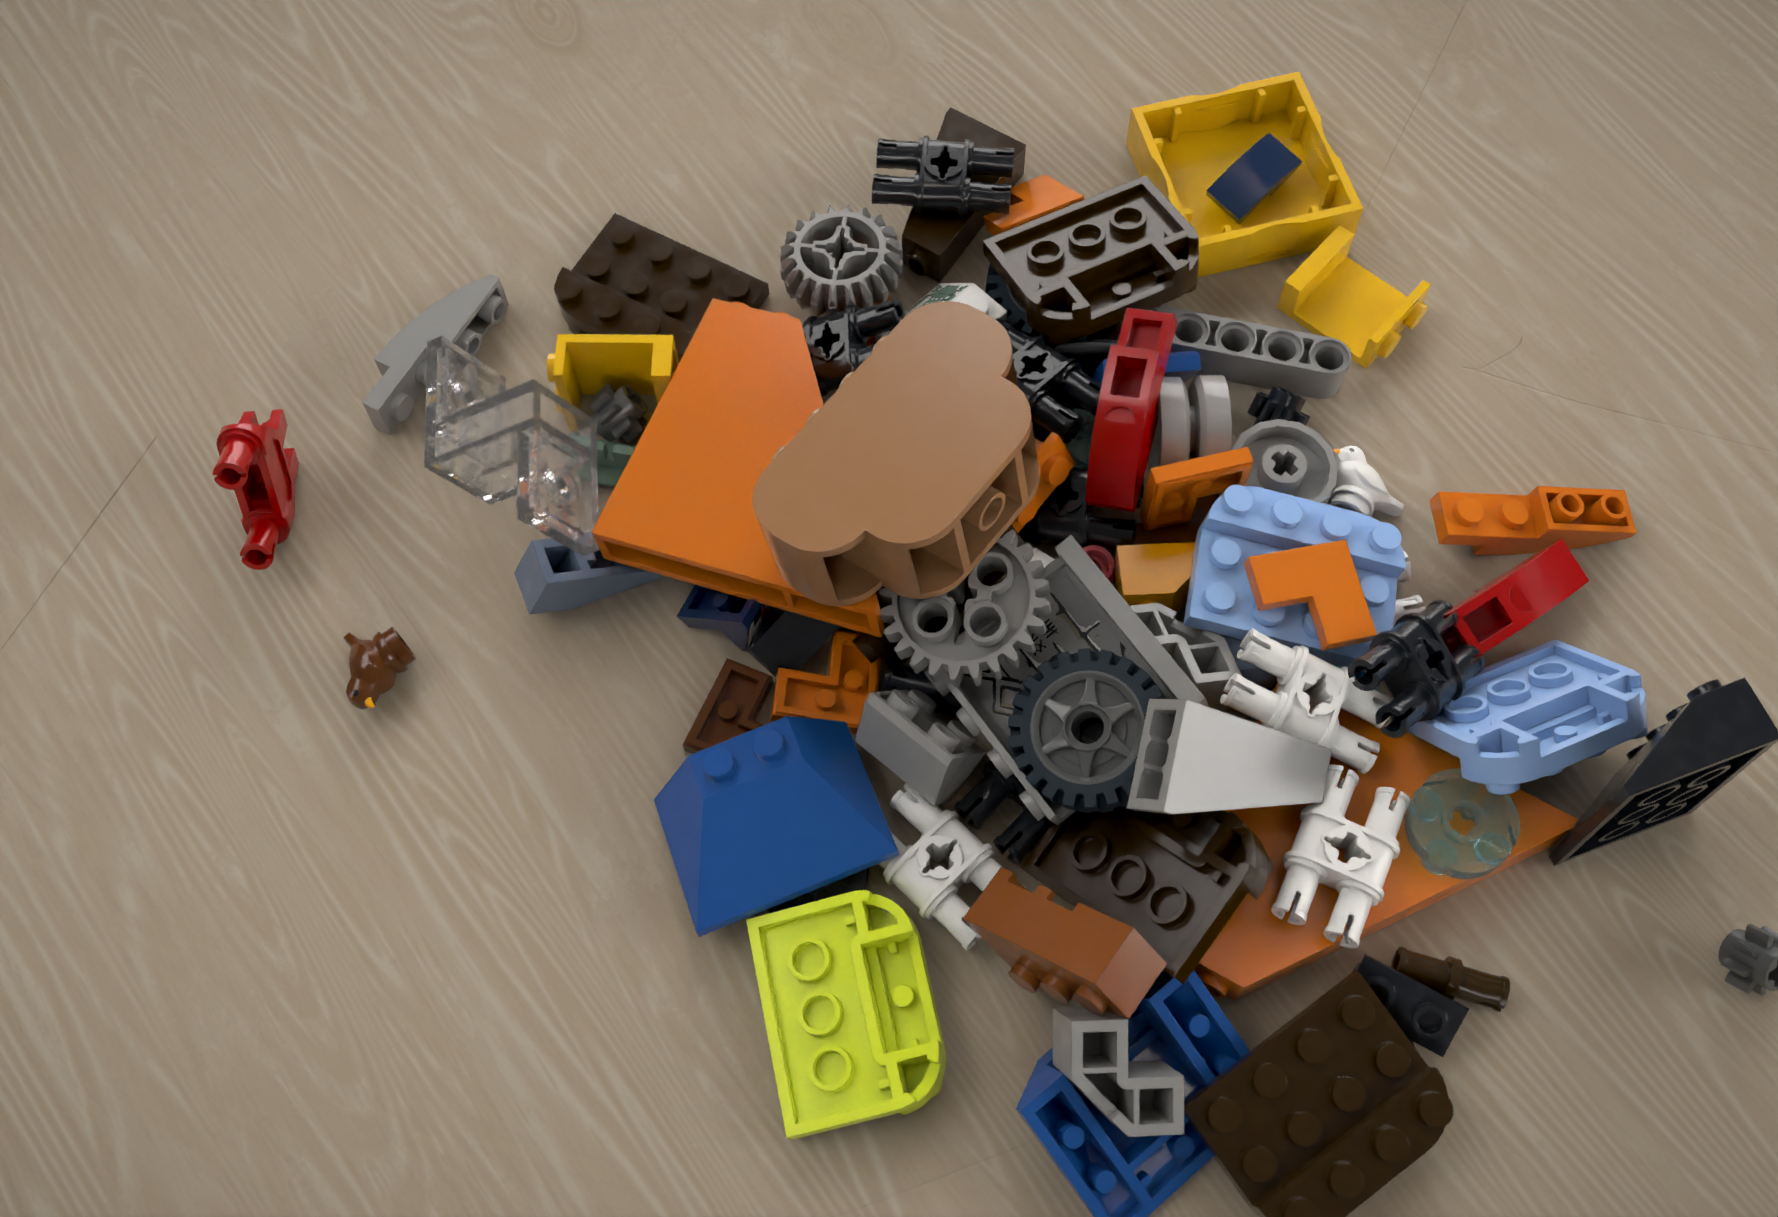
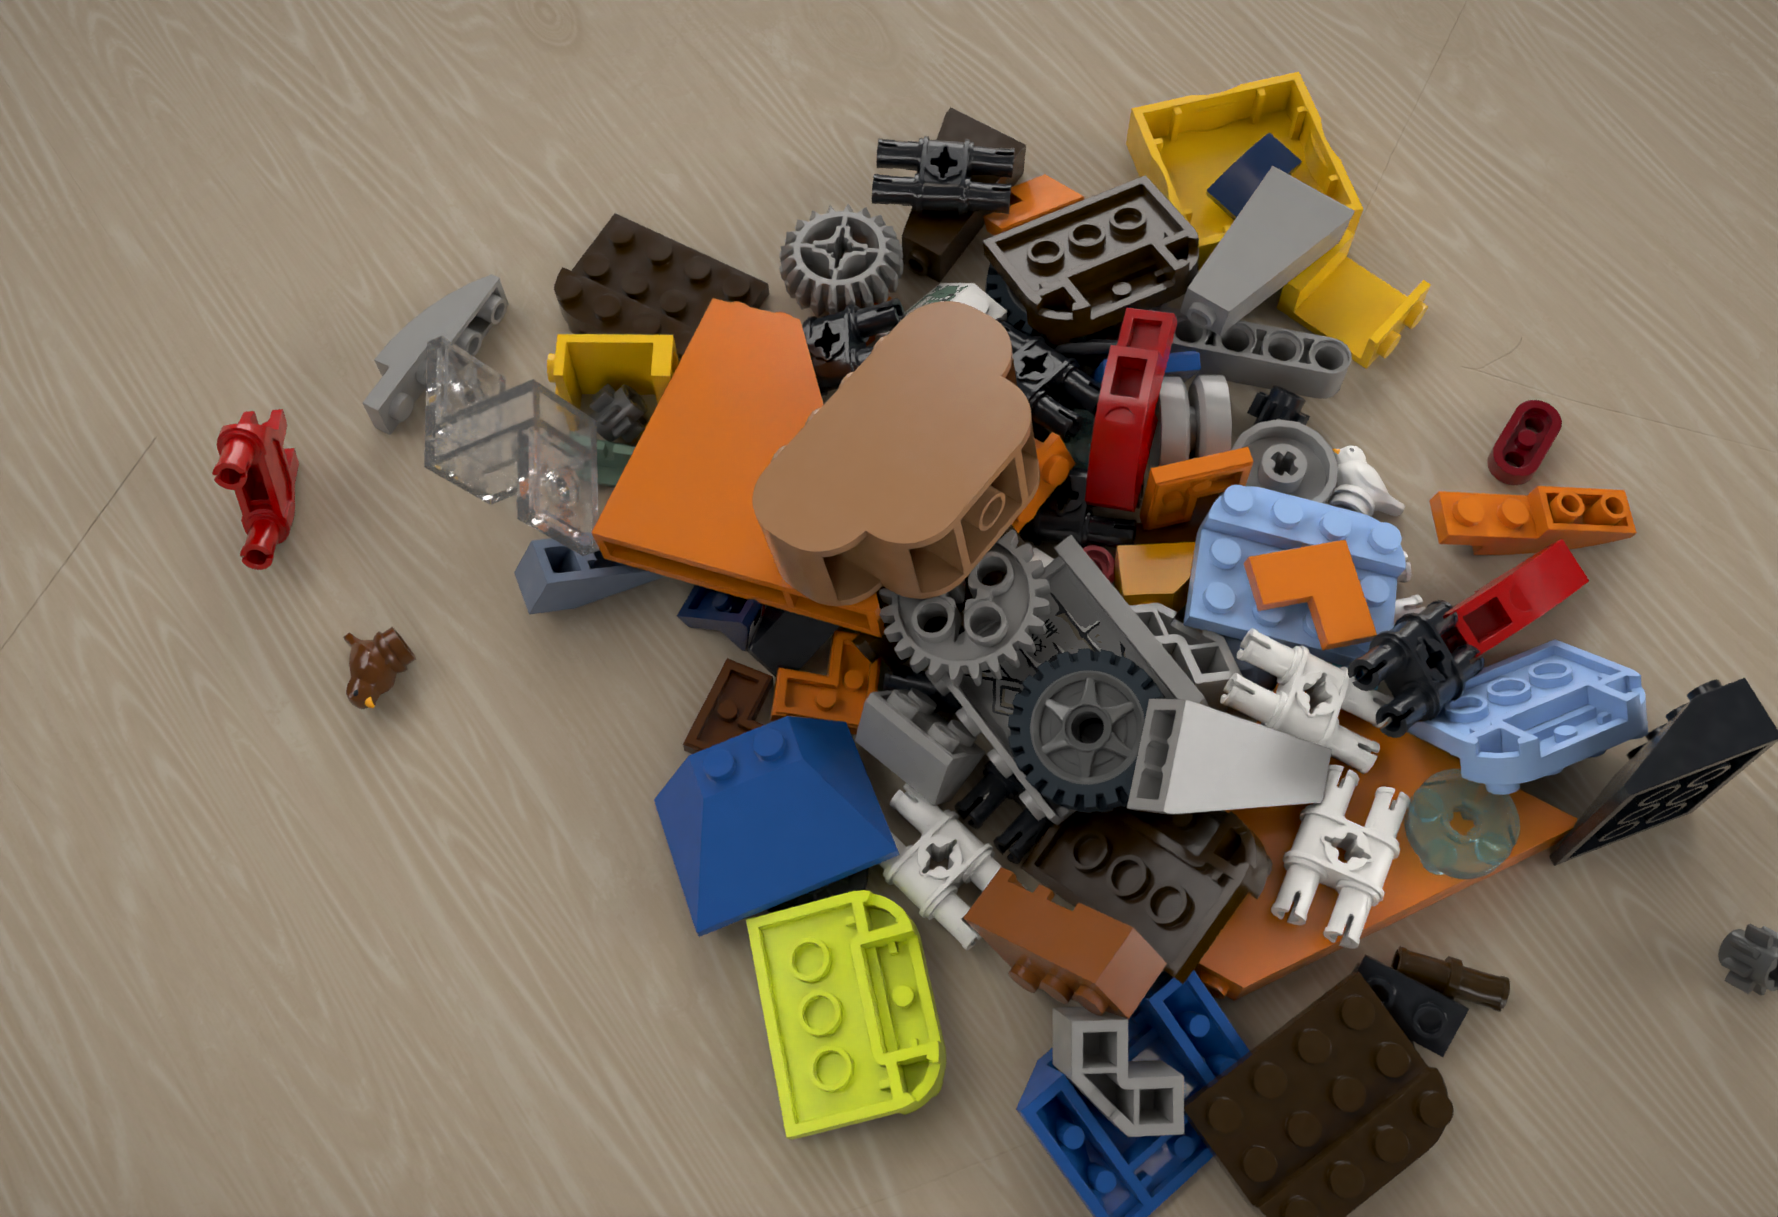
none -> light grey slope [1180,166,1355,335]
none -> dark red plate [1487,400,1562,485]

